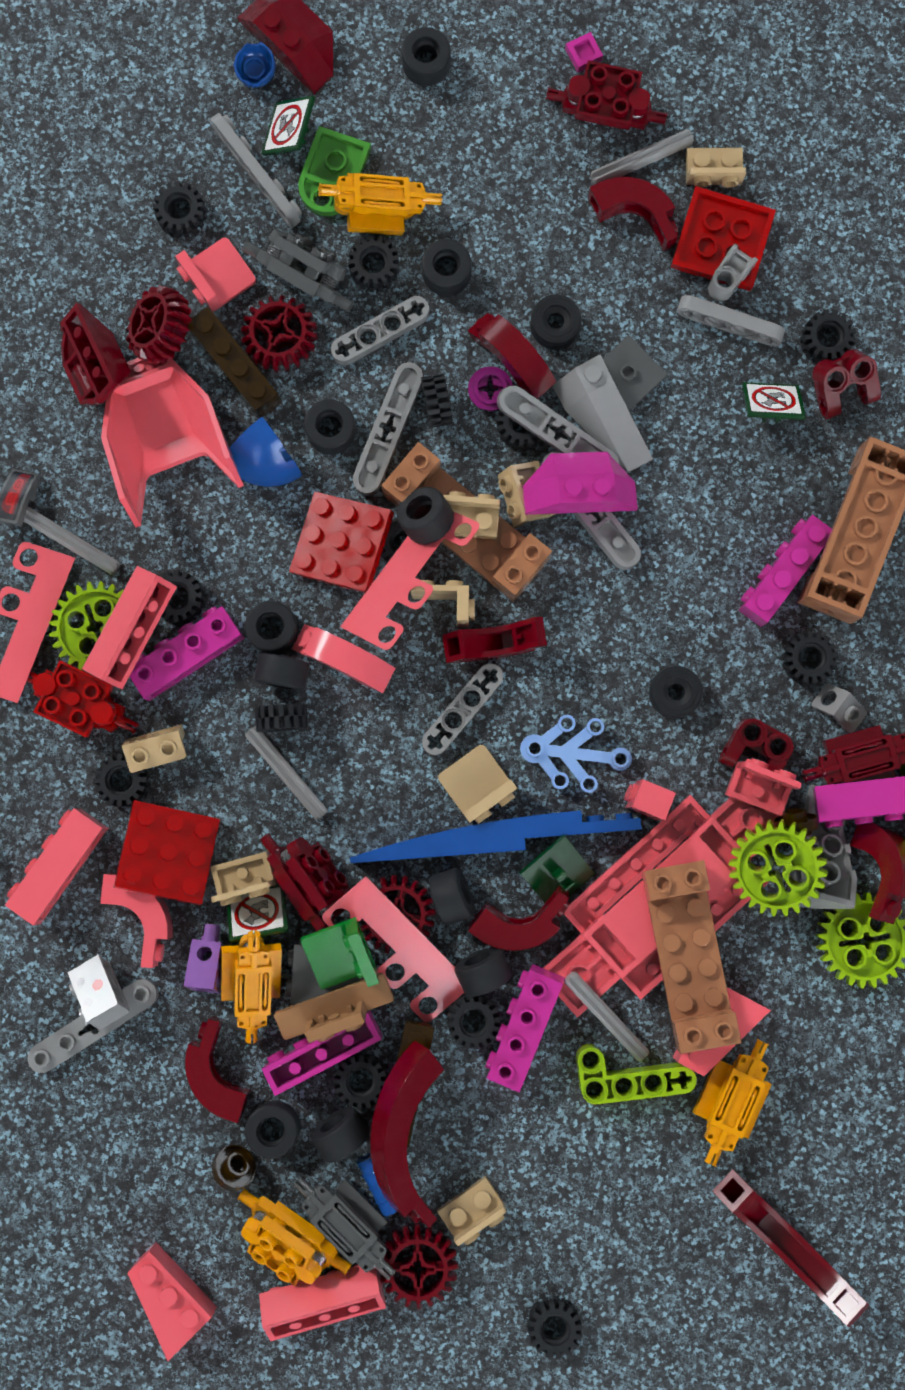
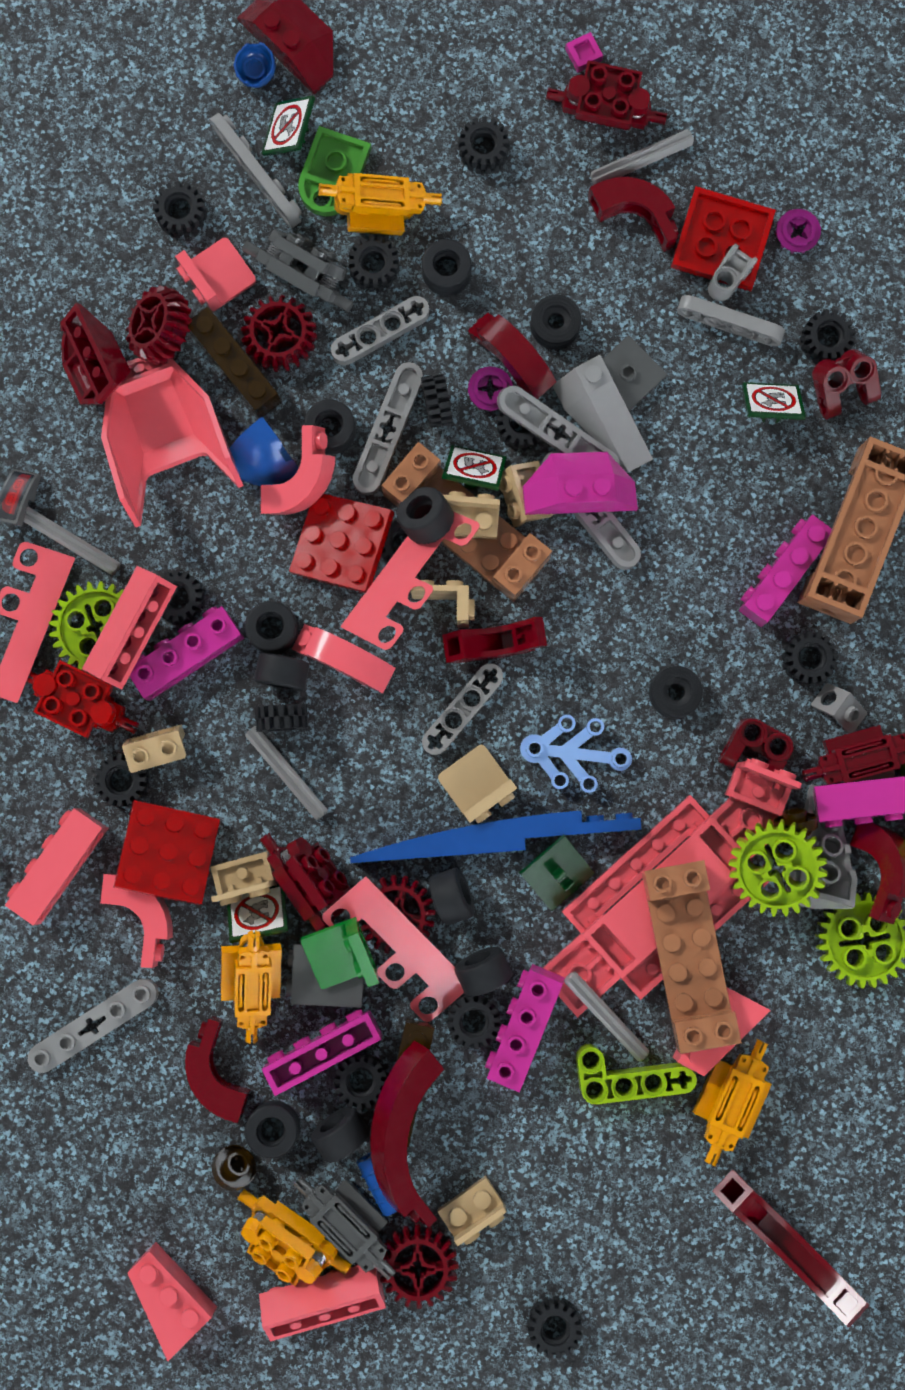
brick [67,955,130,1030] -> none
medium lavender torso [184,924,225,994] -> none
medium nougat bracket [274,973,394,1043] -> none
black tyre [401,27,451,86] -> none
dark red arch [468,885,570,951] -> none
coral brick [624,779,676,821] -> none
tan bracket [686,148,746,188] -> none
none -> coral arch [261,425,335,515]
none -> piece [442,445,506,491]
none -> black tyre [459,117,509,174]
none -> magenta gear [776,209,821,254]

